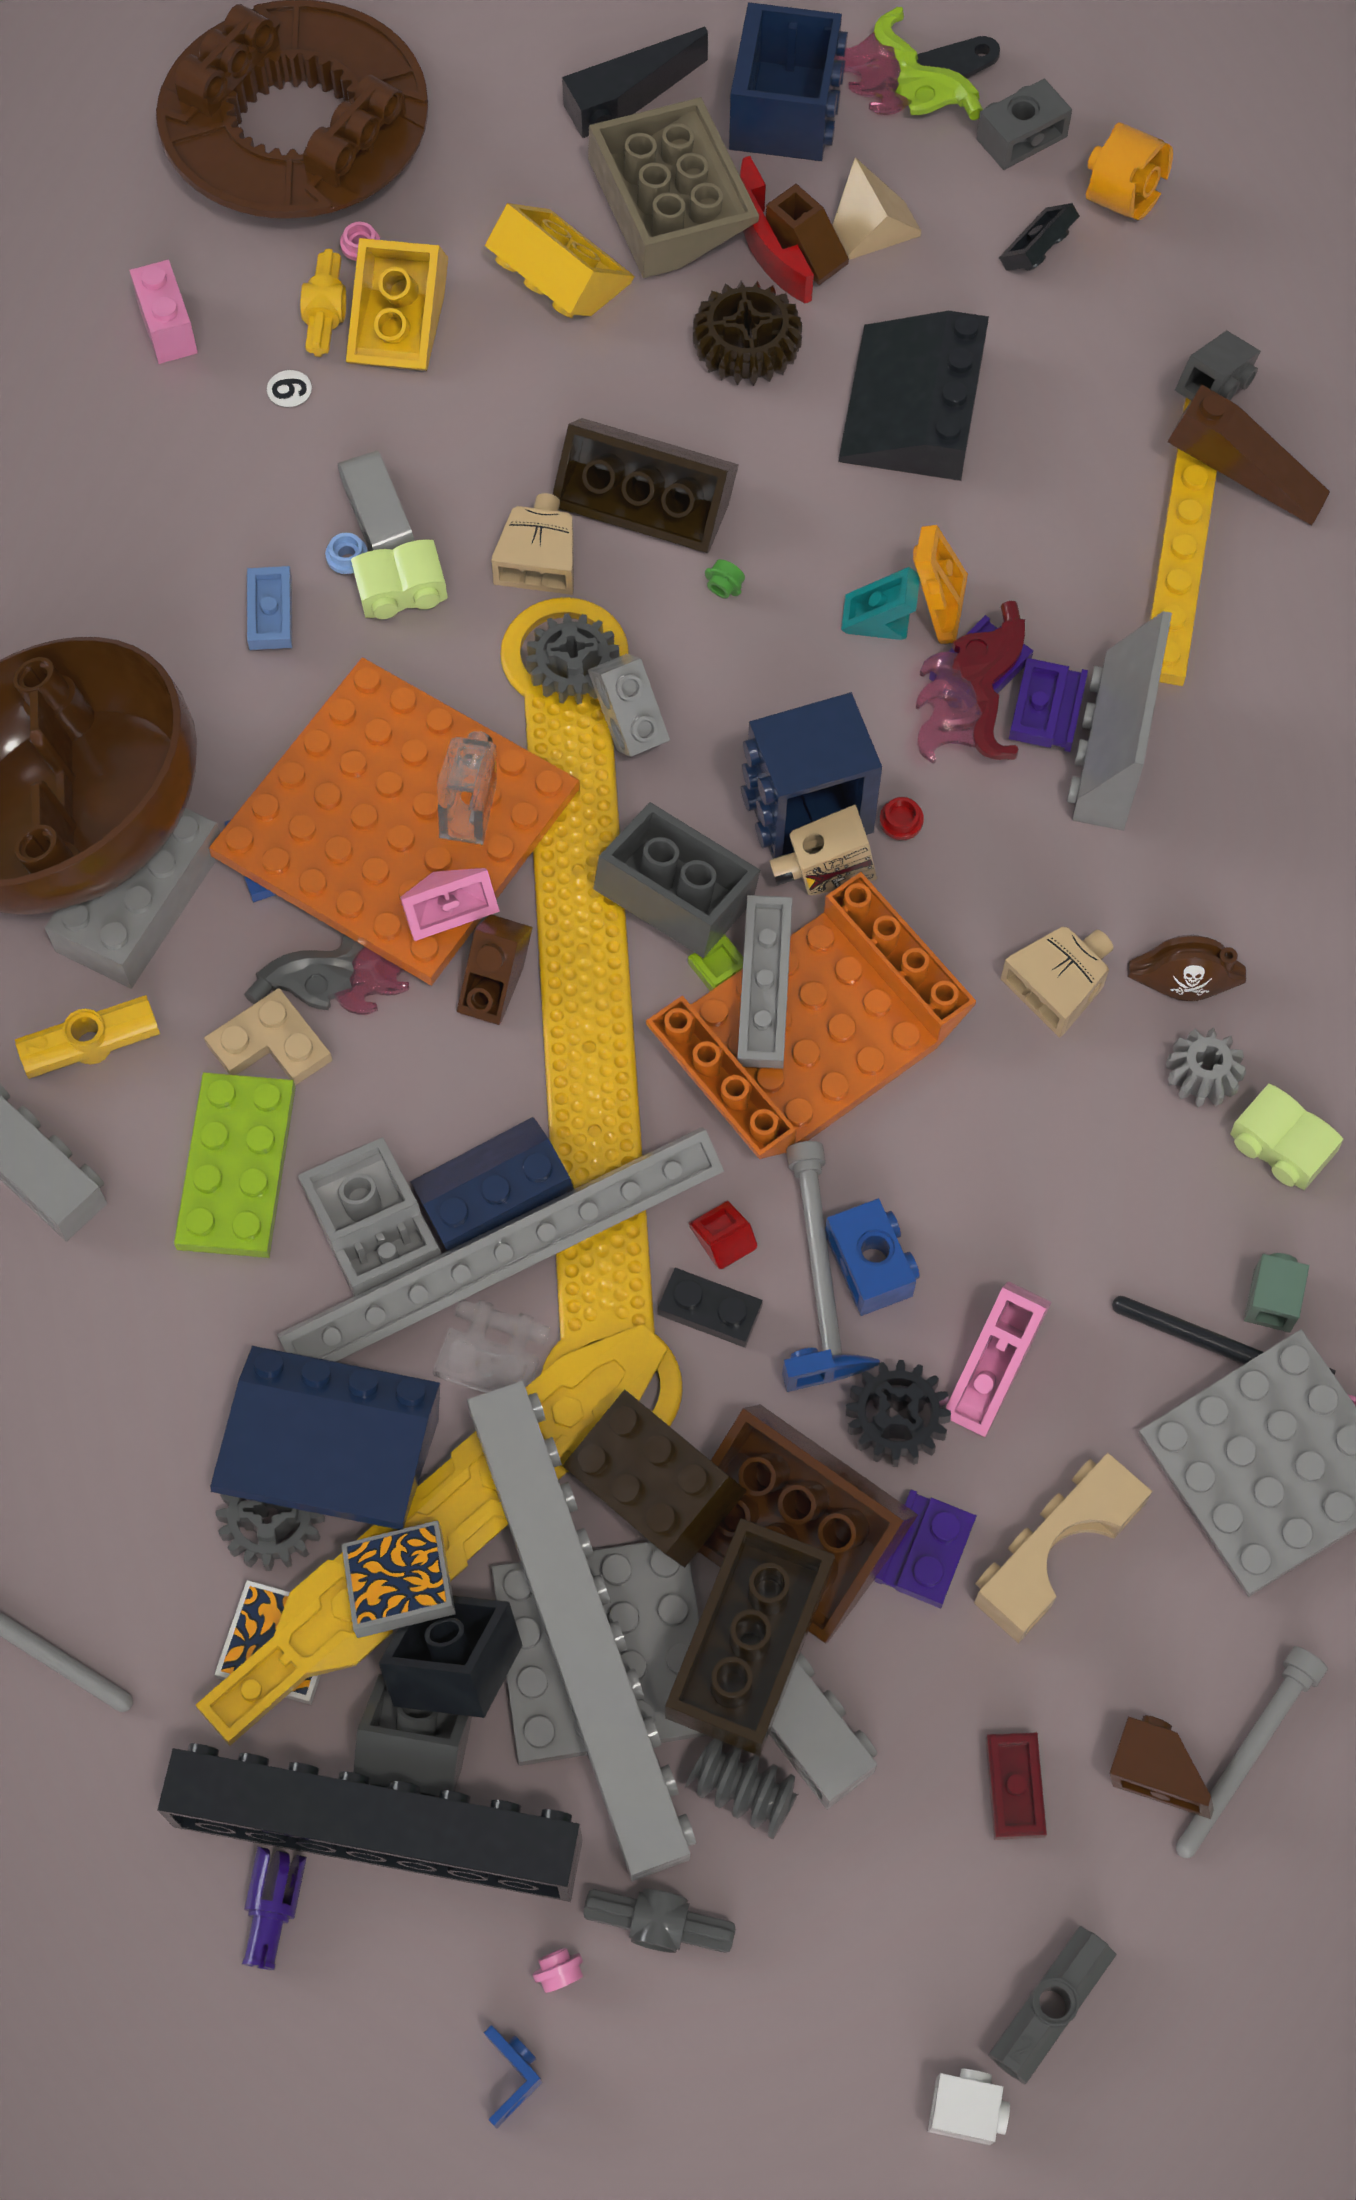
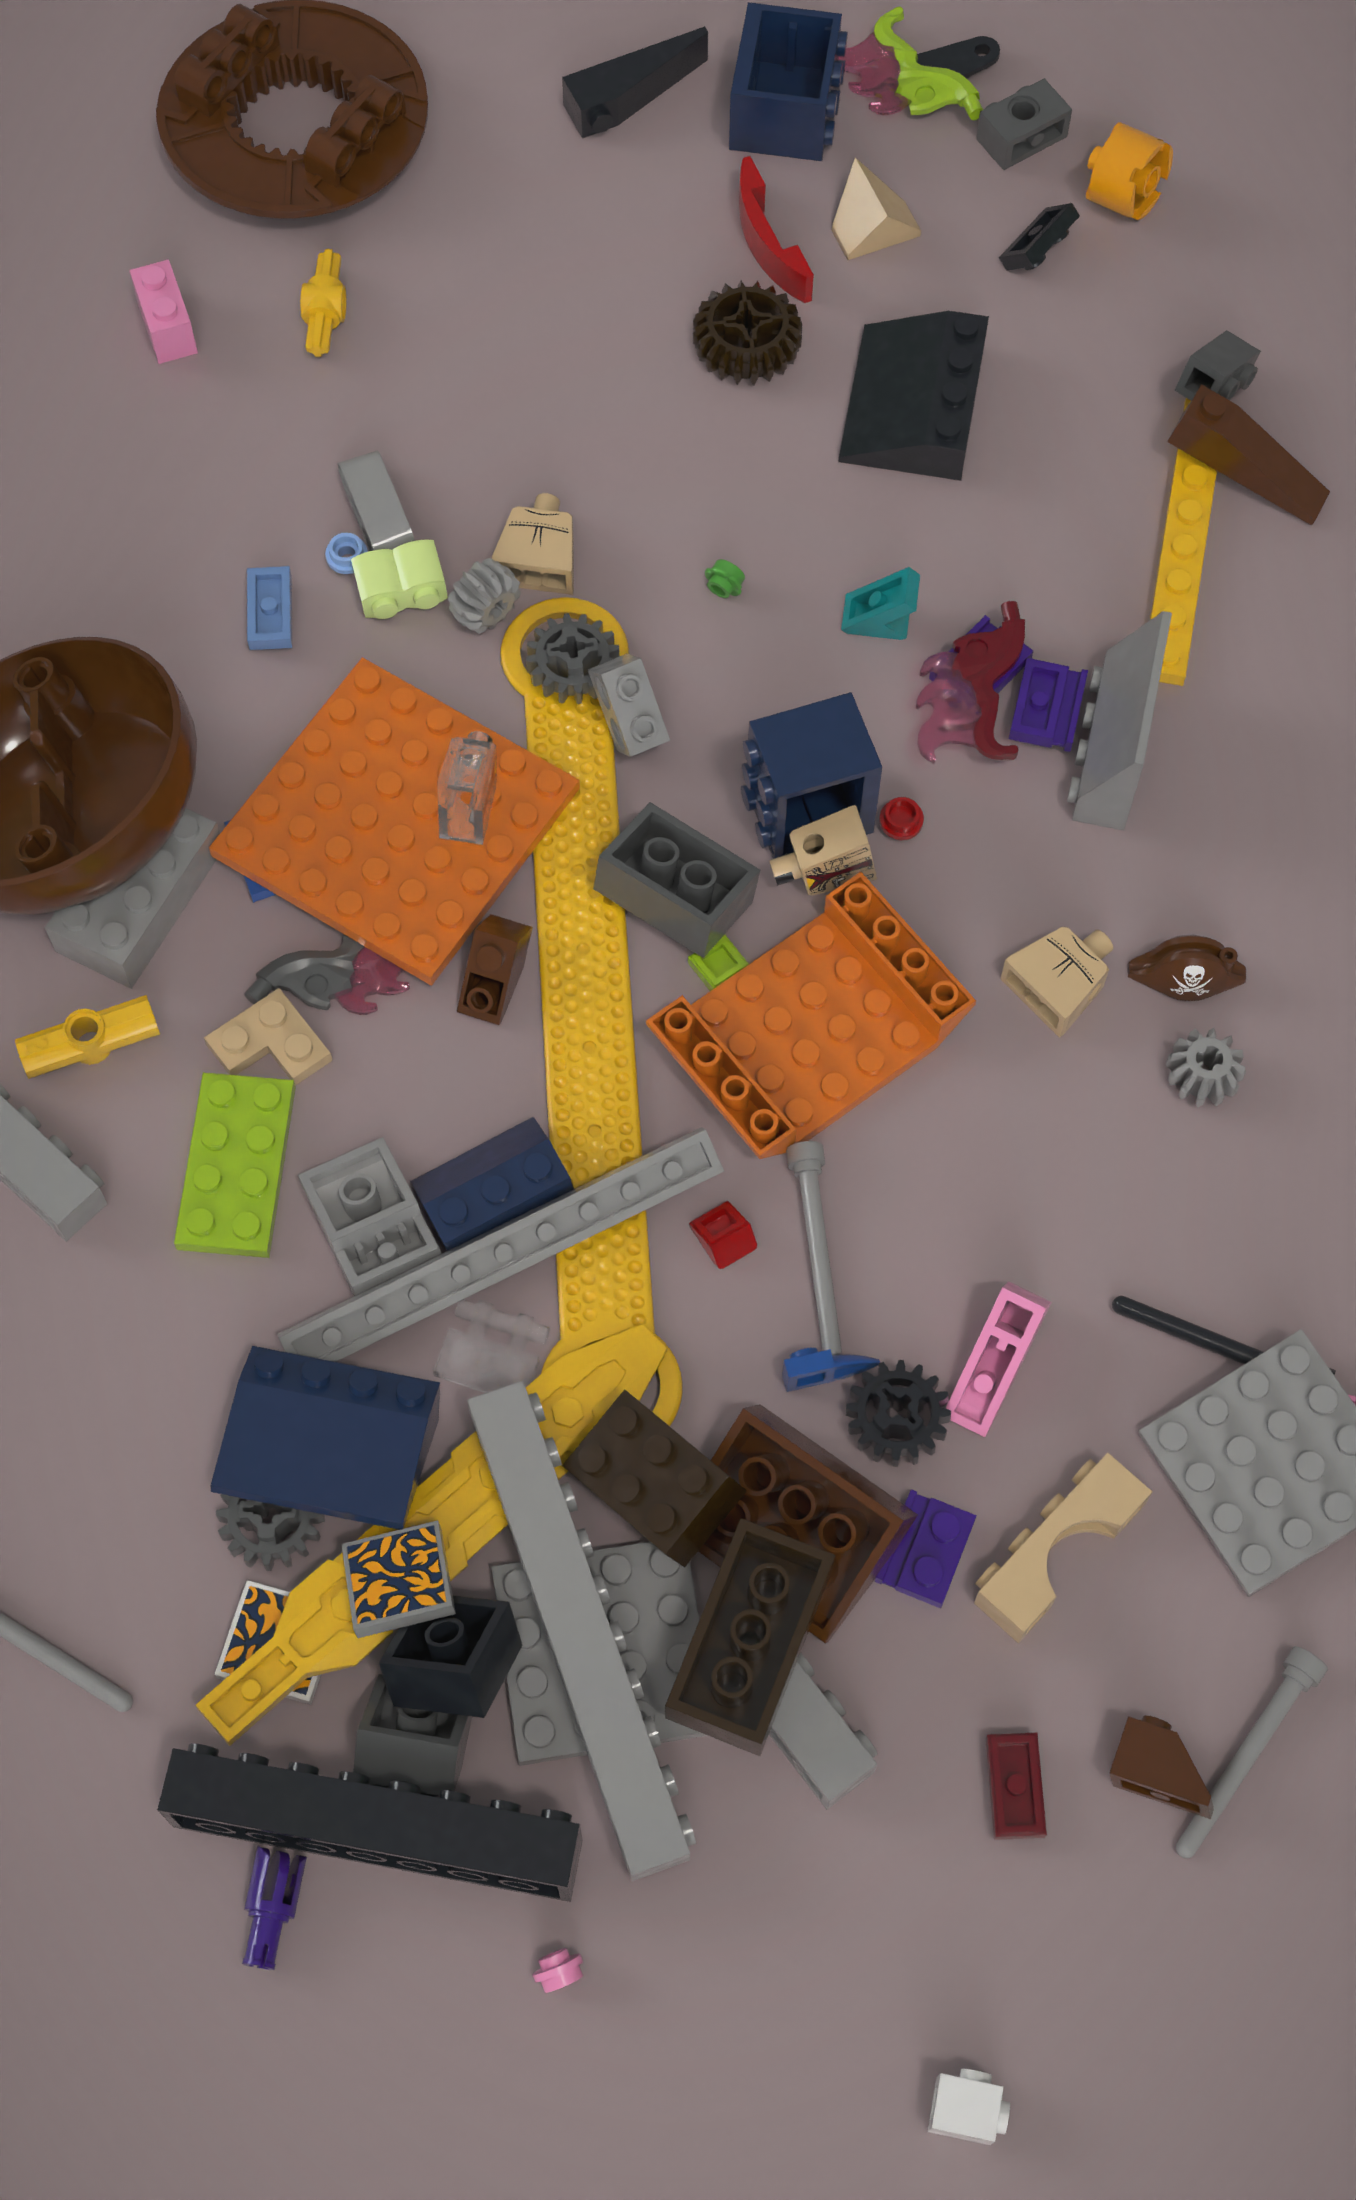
white sticker [267,370,312,407] -> none
bright pink plate [340,222,380,261] -> none
yellow slope [346,238,448,371] -> none
bright pink slope [400,868,500,941] -> none
blue bracket [484,2025,543,2129] -> none
yellow slope [485,203,635,318] -> none
dark brown slope [552,418,739,553] -> none
dark grey axle [584,1889,736,1953] -> none
dark tan slope [588,97,759,278] -> none
black plate [658,1268,763,1348] -> none
dark grey piece [685,1738,798,1839] -> none
light grey plate [737,895,792,1069] -> none
reddish brown slope [766,184,849,285] -> none
blue brick [825,1198,920,1316] -> none
light orange wing [913,525,968,644] -> none
dark grey piece [988,1926,1117,2085] -> none
yellowish green brick [1230,1083,1343,1190] -> none
sand green brick [1244,1253,1310,1333] -> none
none -> light grey gear [448,558,521,634]

